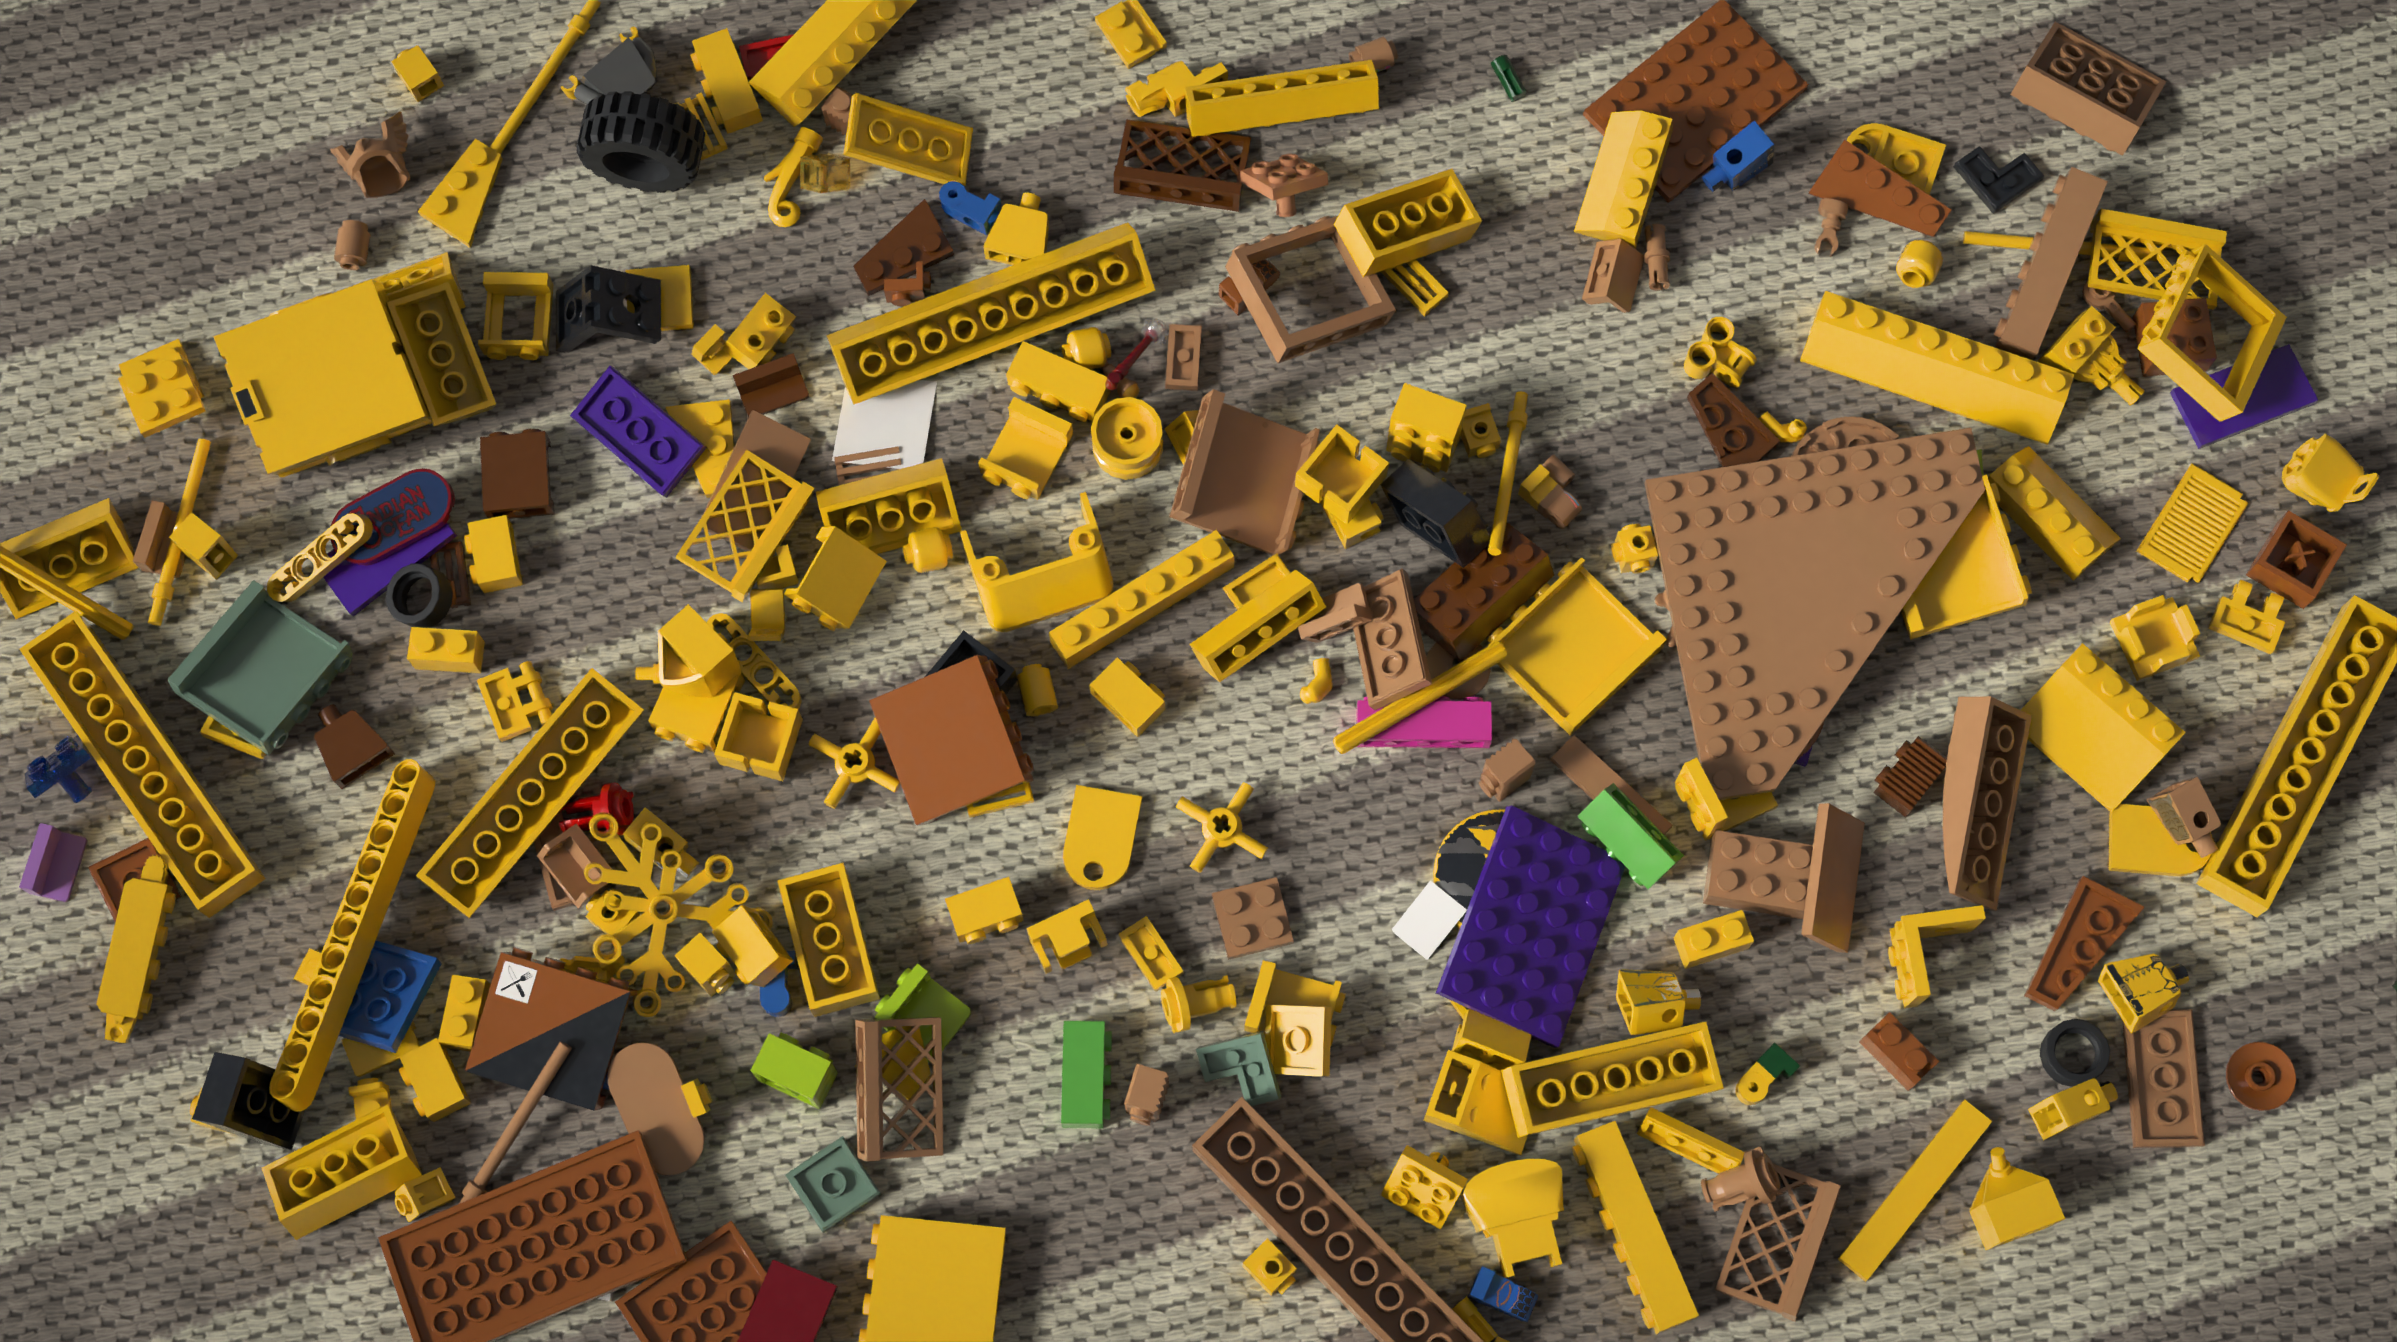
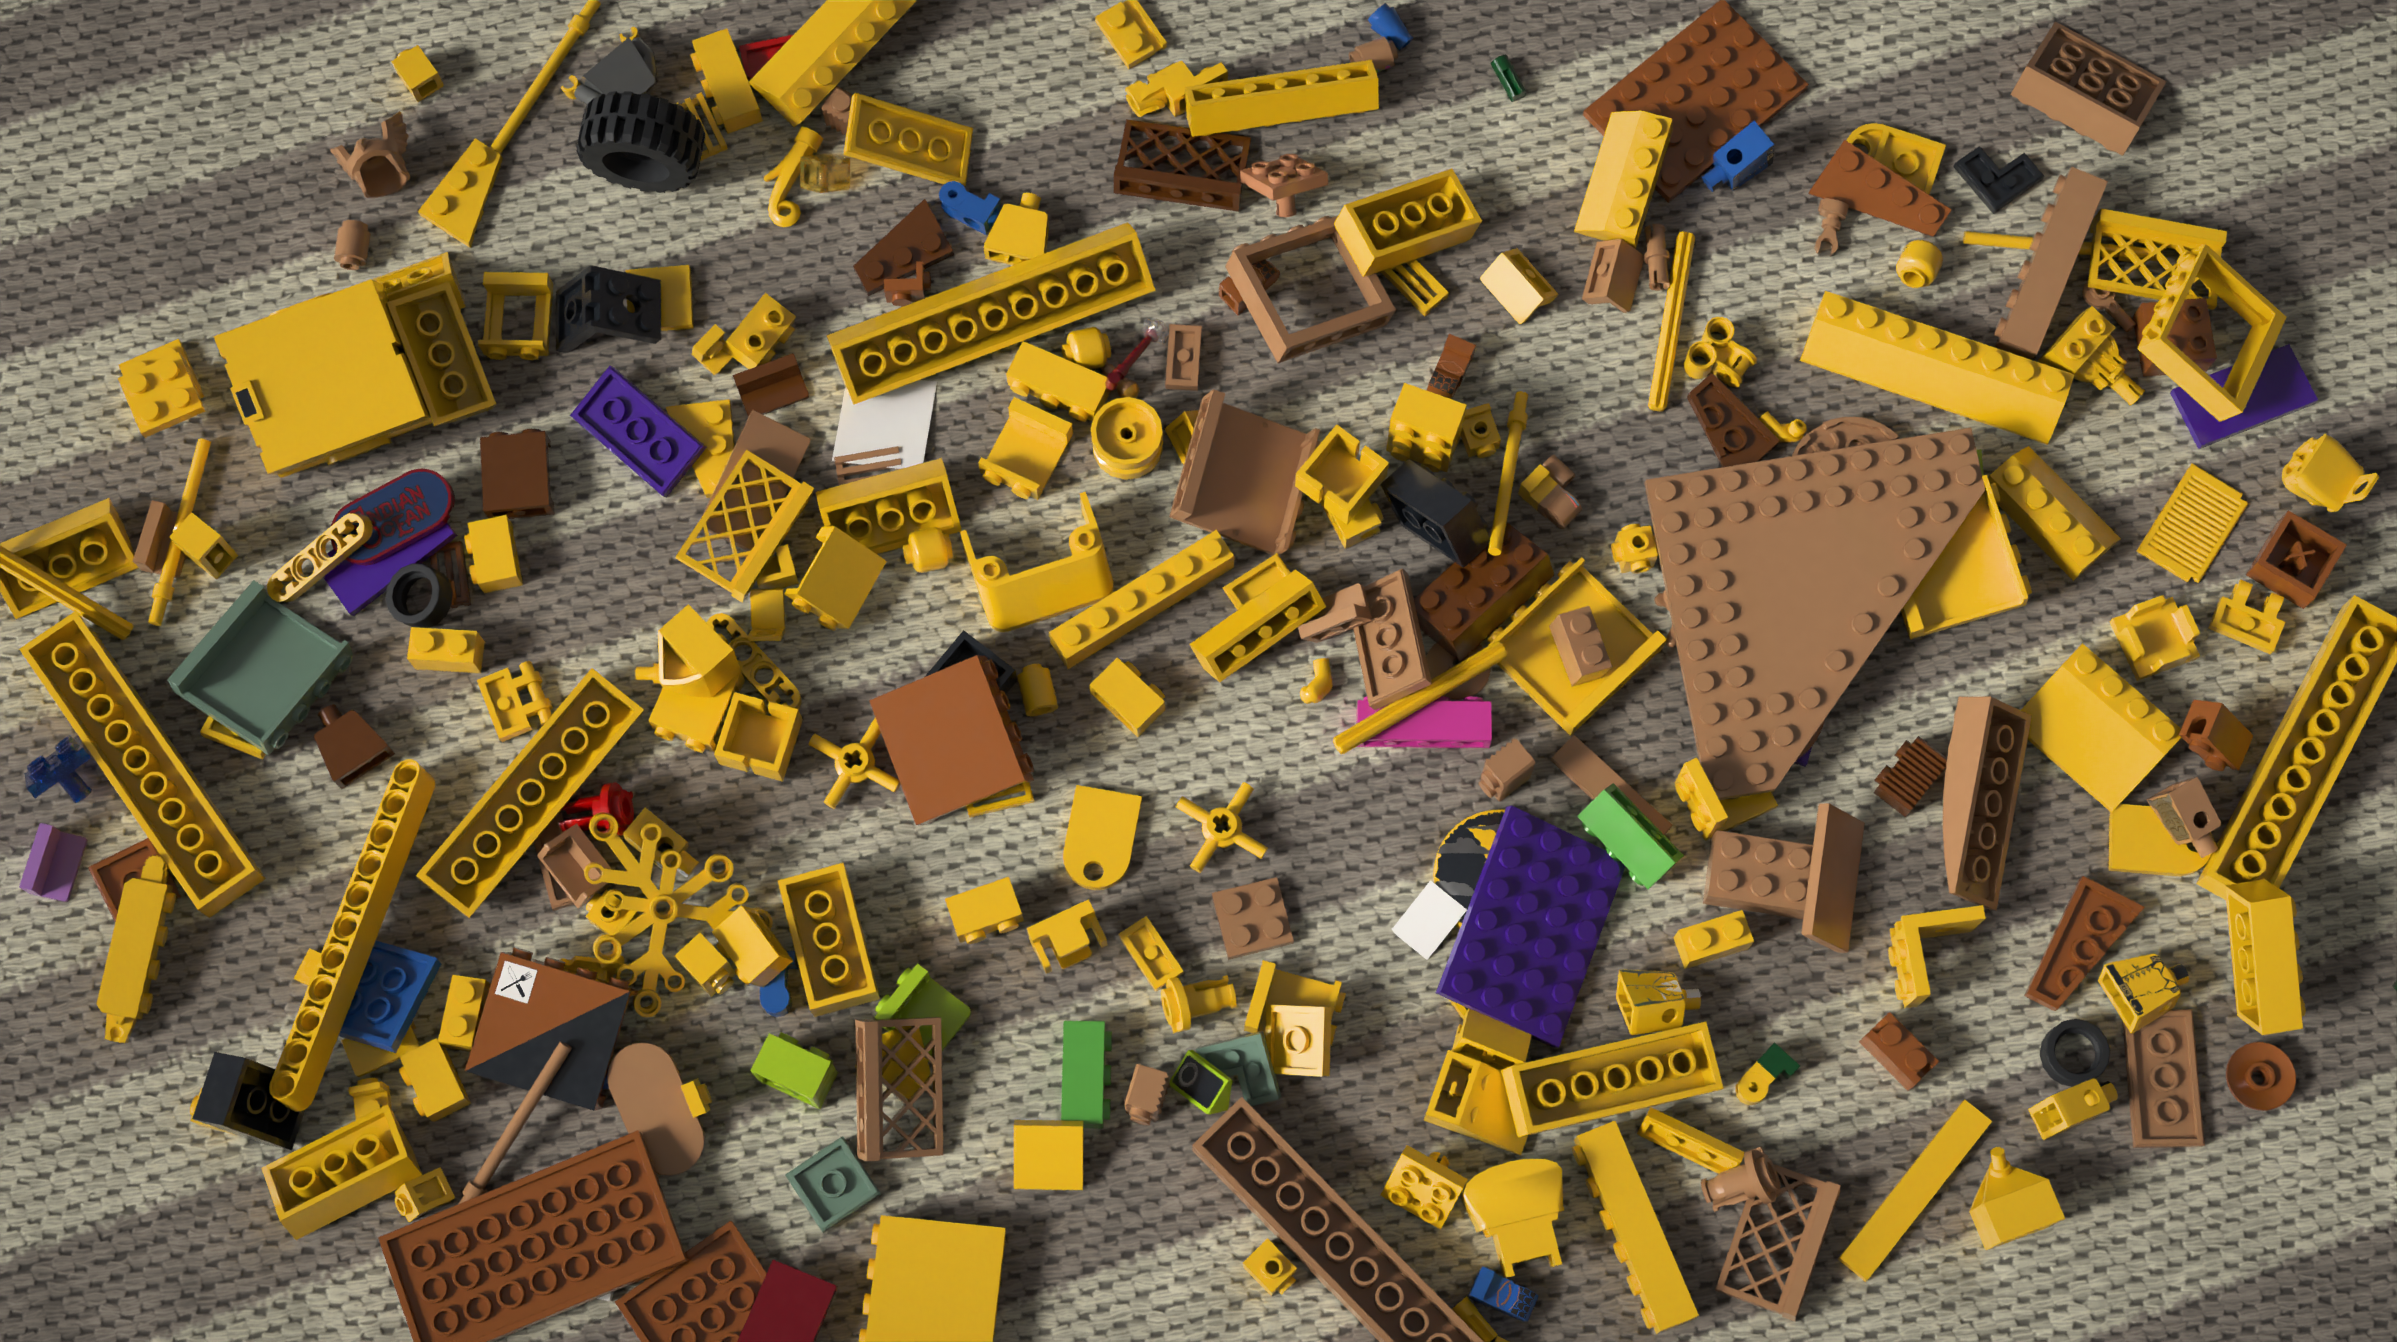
none -> yellow tile [1014,1120,1084,1190]
none -> slope [1169,1050,1233,1115]
none -> blue cone [1368,3,1413,51]
none -> dark orange leg [1427,334,1476,399]
none -> yellow panel [1480,248,1559,324]
none -> medium nougat brick [1549,606,1612,687]
none -> yellow axle [1648,231,1695,412]
none -> dark orange brick [2179,700,2253,771]
none -> yellow brick [2225,879,2306,1035]

